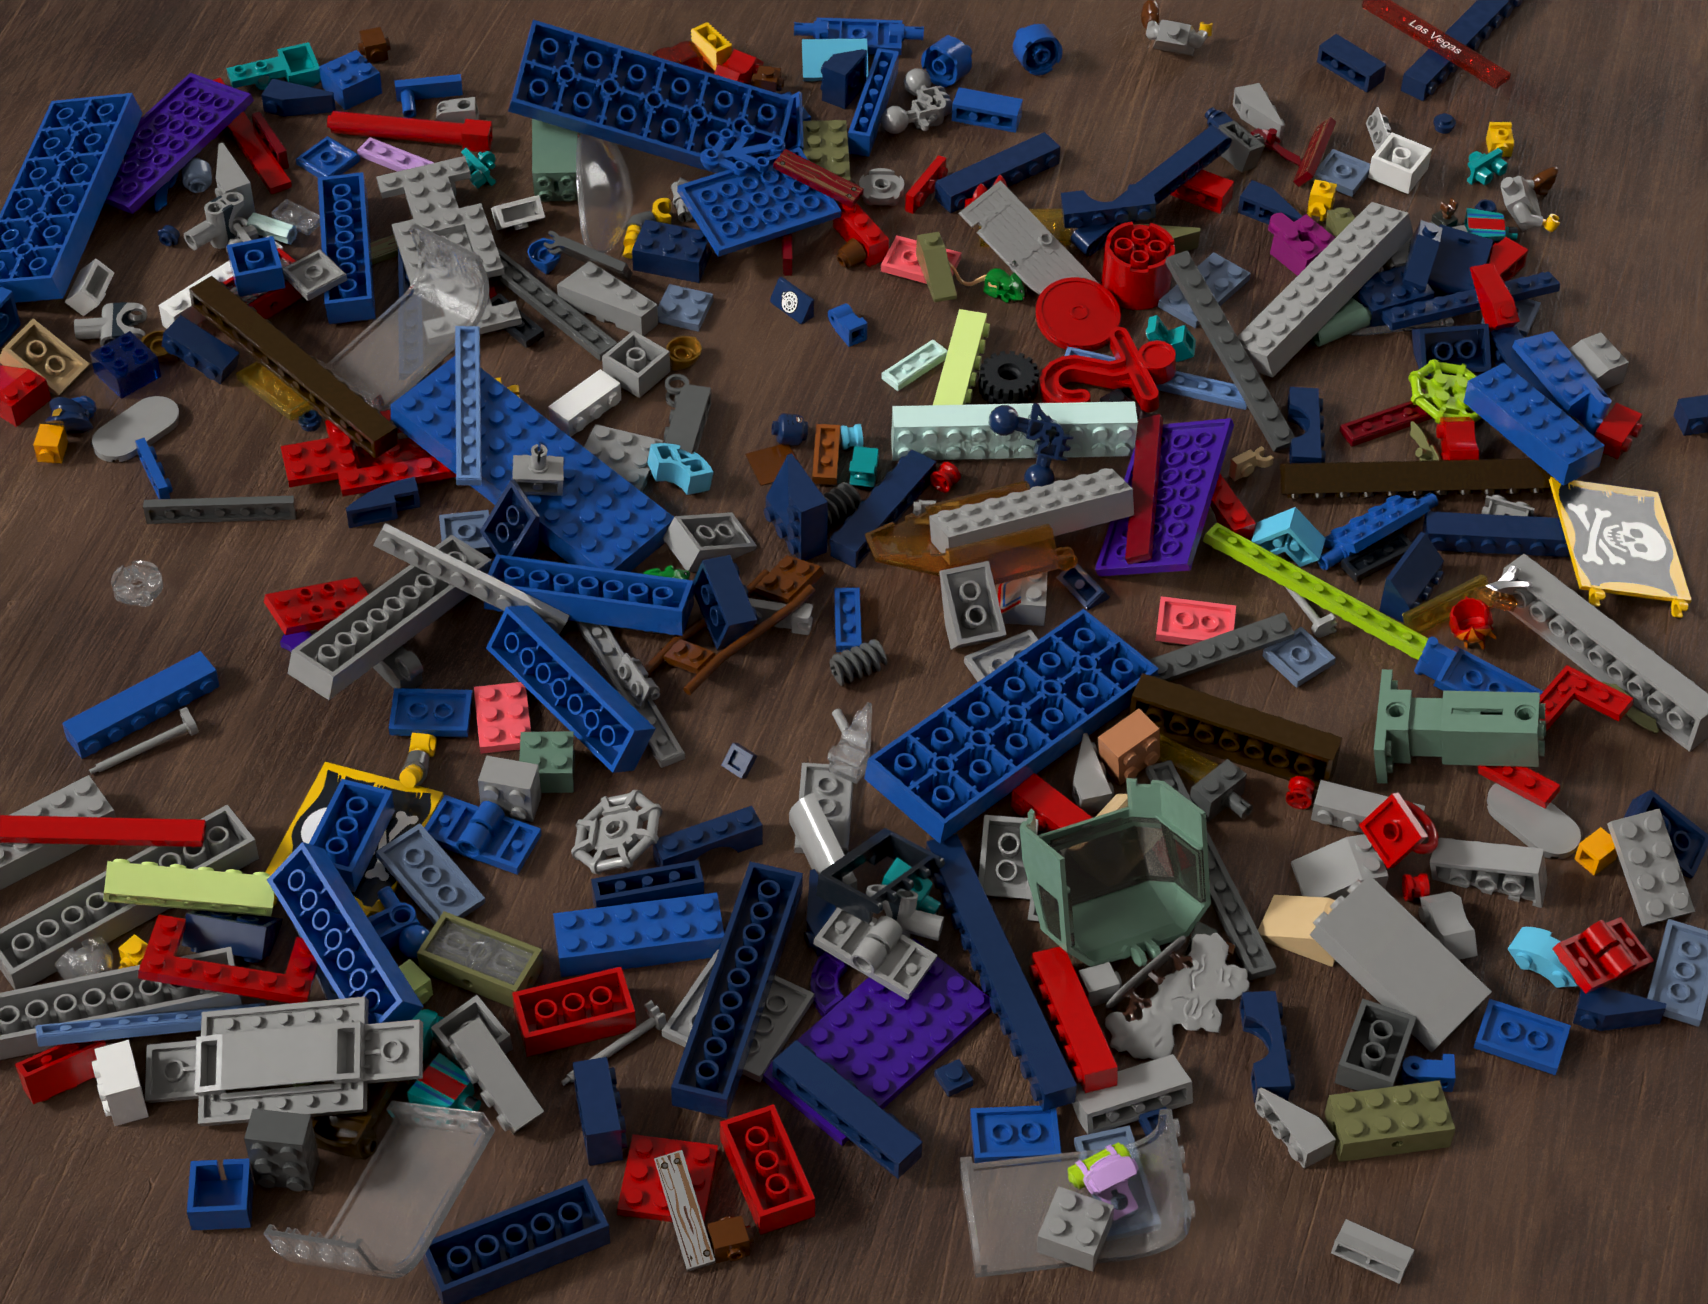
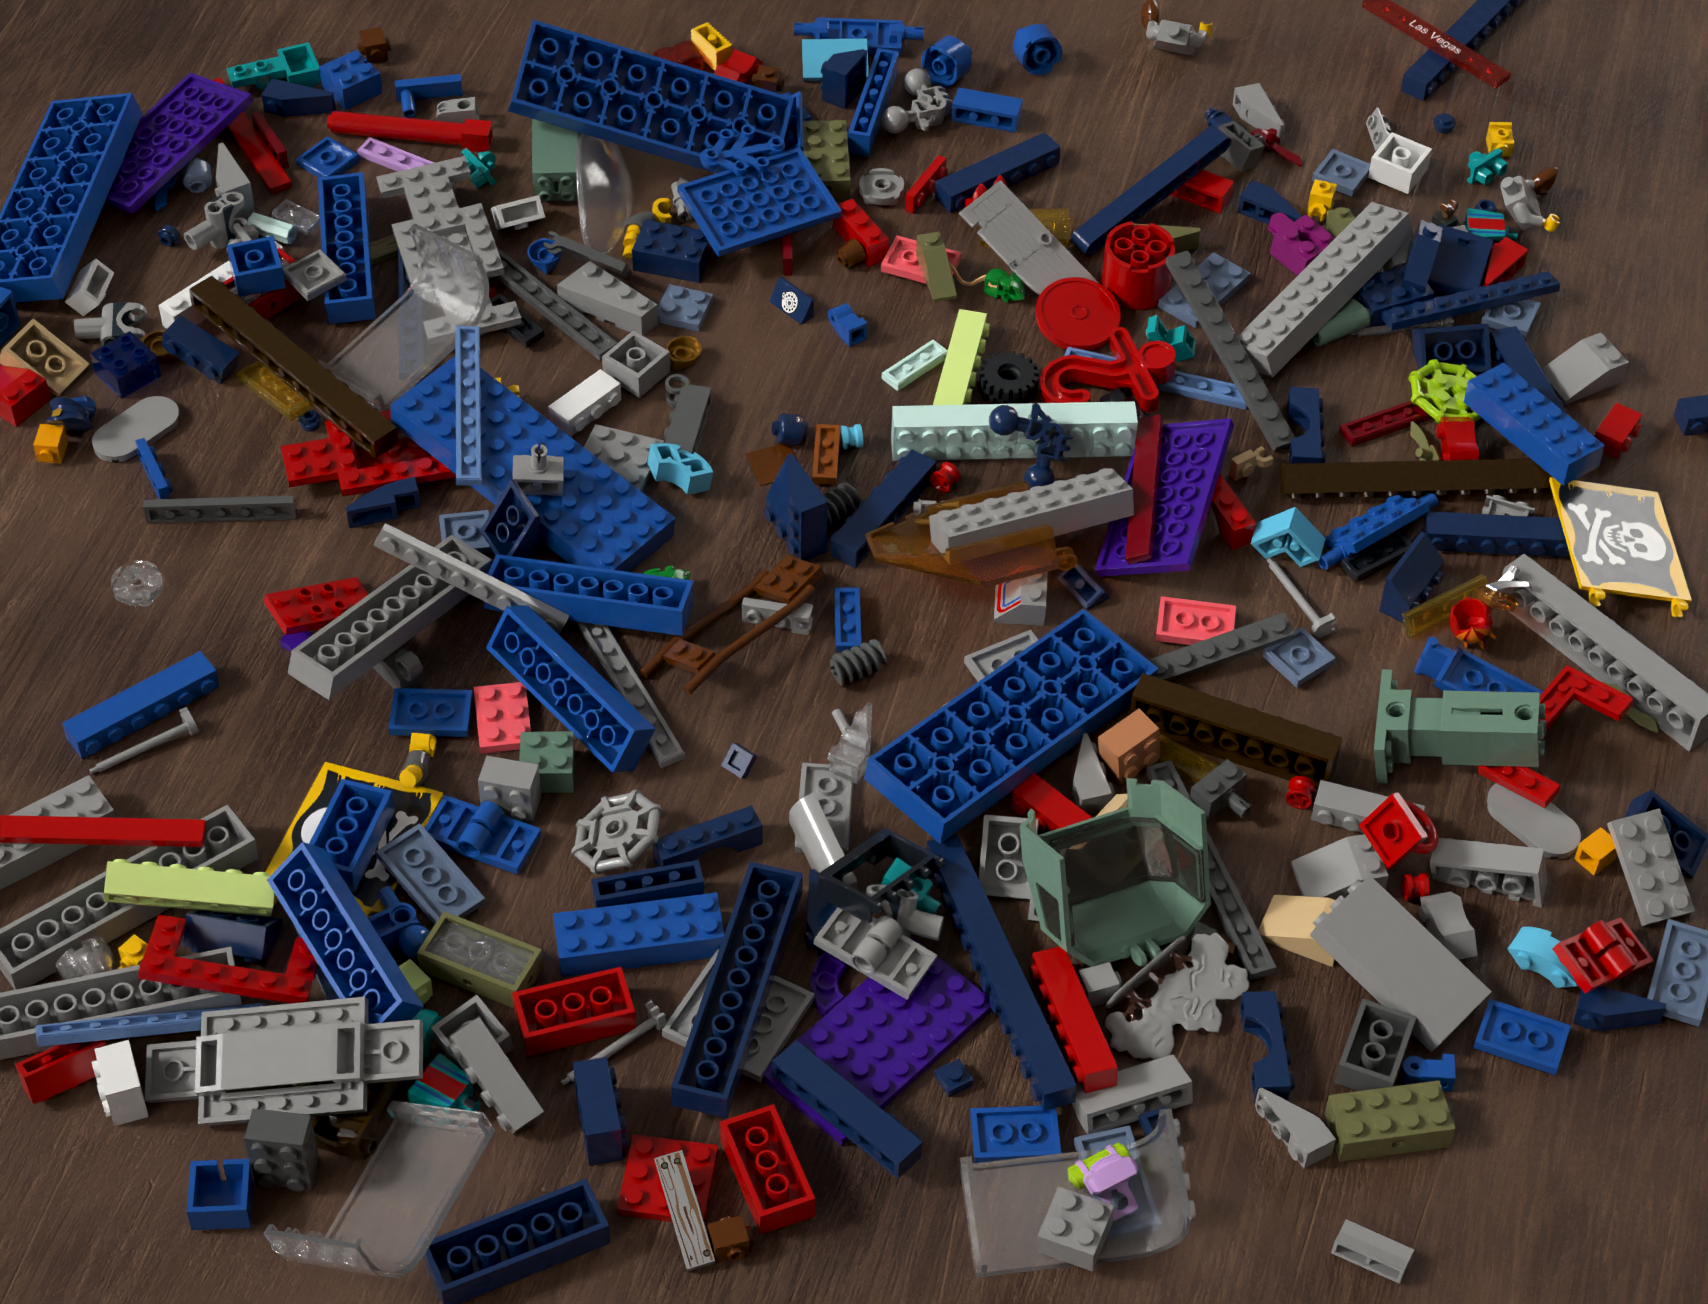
light grey hinge [617,653,660,707] -> none
light grey slope [663,512,757,572] -> none
dark blue brick [693,555,757,651] -> none
dark red tile [773,149,864,208] -> none
teal brick [849,446,880,487] -> none
light grey slope [939,561,1007,650] -> none
dark blue arch [1061,182,1156,229] -> none
lime plate [1203,523,1428,660] -> none
dark red tile [1293,117,1336,187] -> none
dark blue brick [1317,34,1386,93] -> none
red slope [1470,263,1520,334] -> none
blue hinge [1512,331,1612,436] -> none

